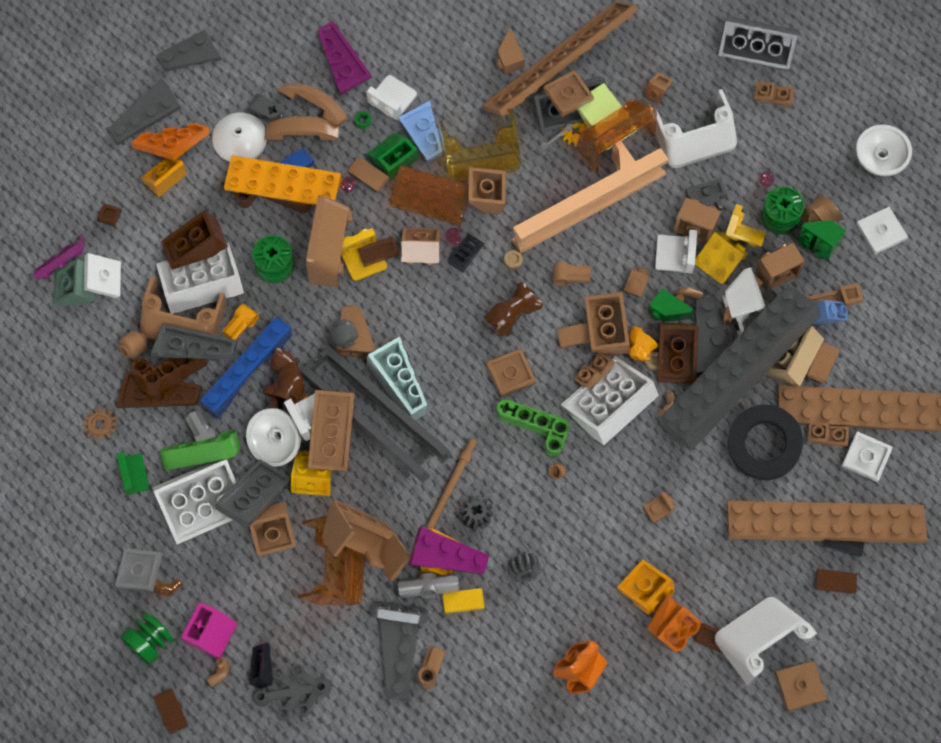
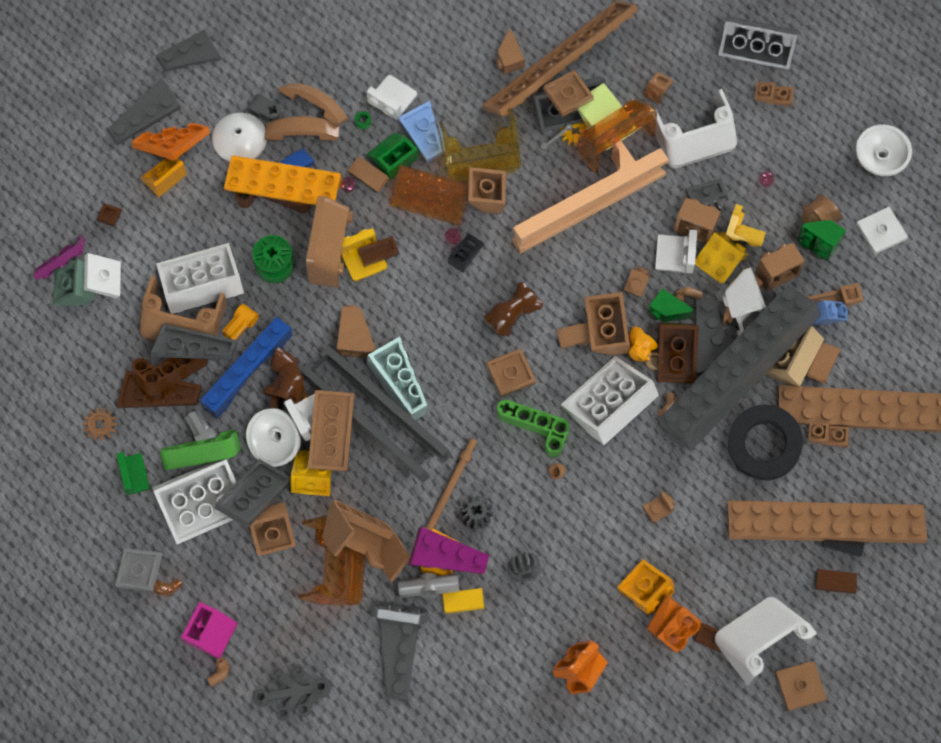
medium nougat head [118,330,147,359] -> none
green wheel [120,612,174,666] -> none
reddish brown tile [154,688,189,734] -> none
reddish brown slope [161,210,228,269] -> none
black slope [249,642,273,689] -> none
magenta wing [317,21,371,96] -> none
dark grey head [330,319,359,349] -> none
slope [401,228,441,265] -> none
medium nougat piece [418,646,446,689] -> none
tan tile [504,250,523,270] -> none
medium nougat piece [553,262,591,286] -> none
medium nougat slope [574,353,615,389] -> none
green wheel [761,187,804,235] -> none
white plate [841,431,893,483] -> none

